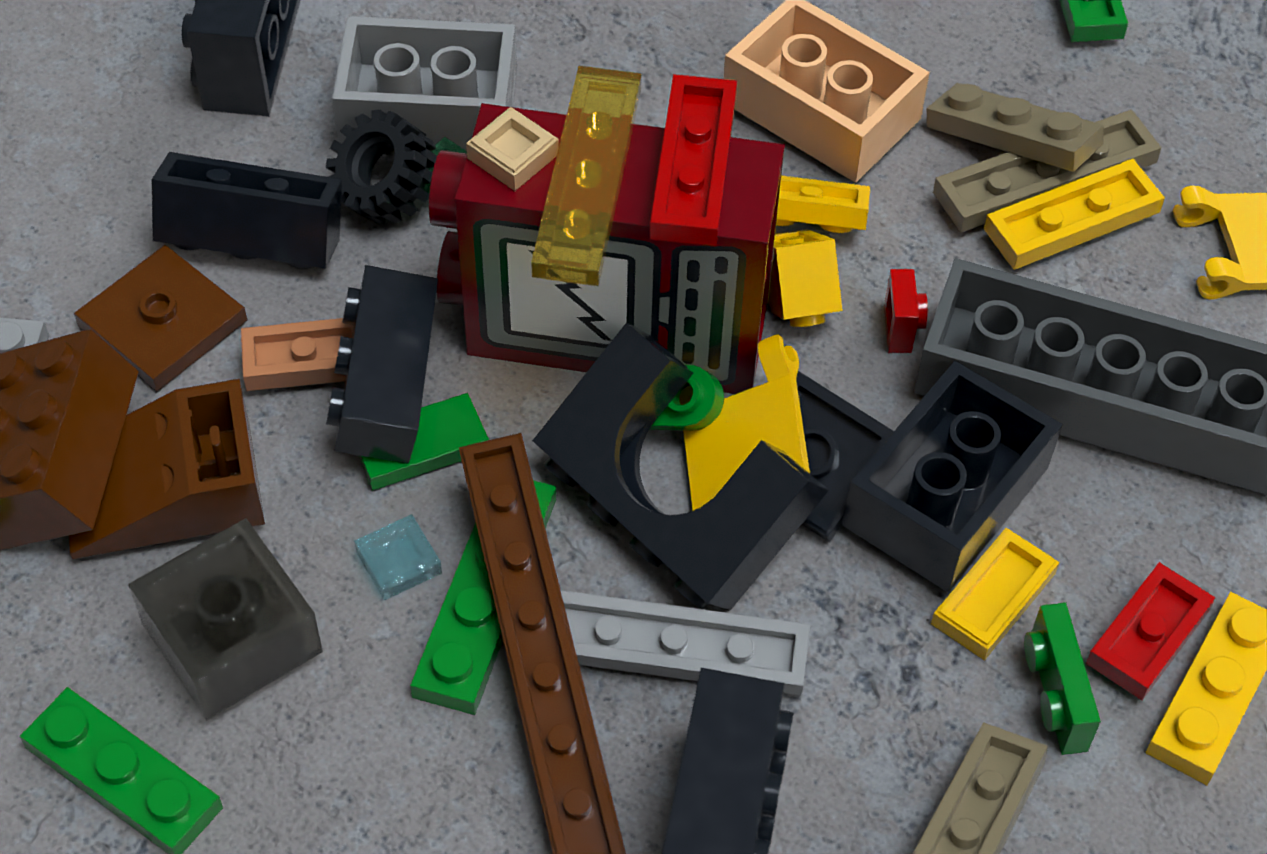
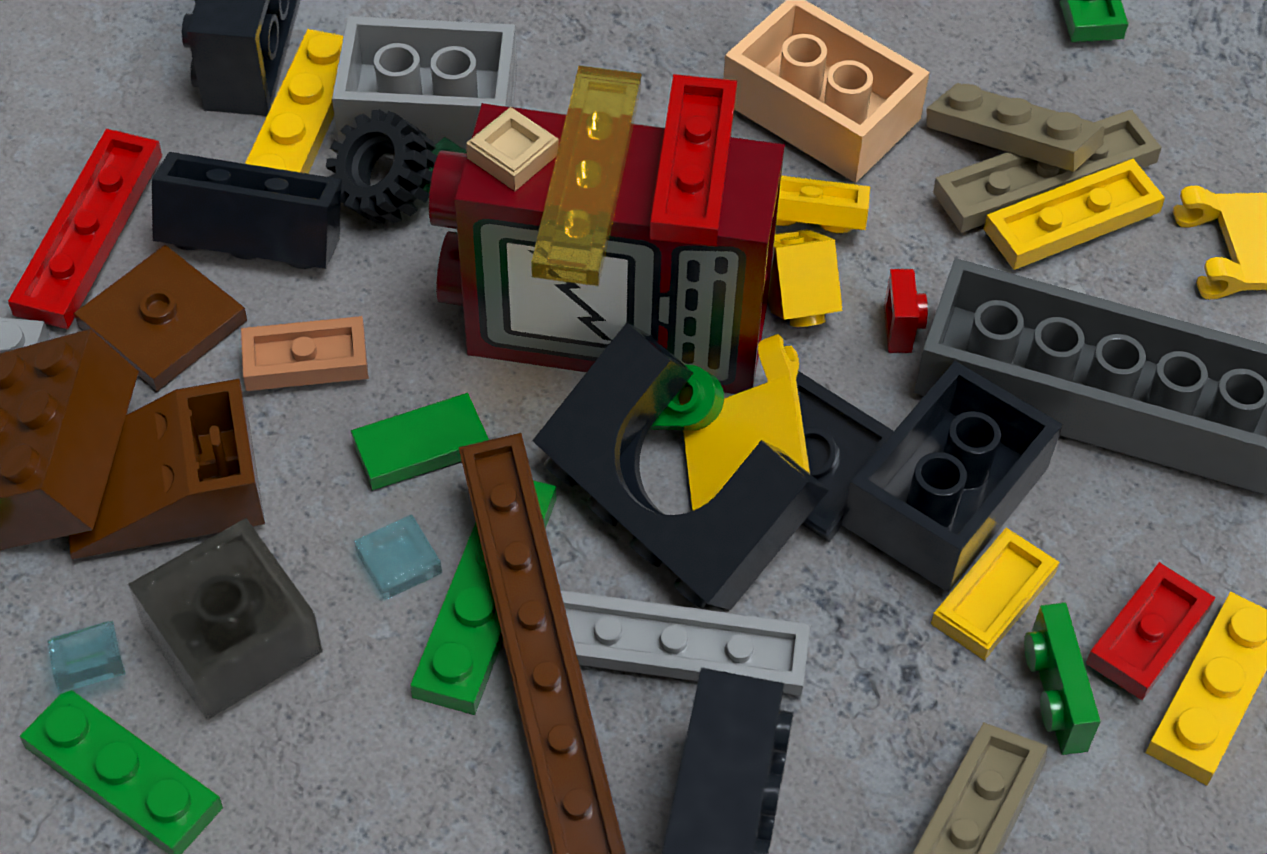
black brick [326,265,438,464] -> none
none -> red plate [8,129,162,329]
none -> clear light blue tile [47,621,126,694]
none -> yellow plate [245,29,343,174]

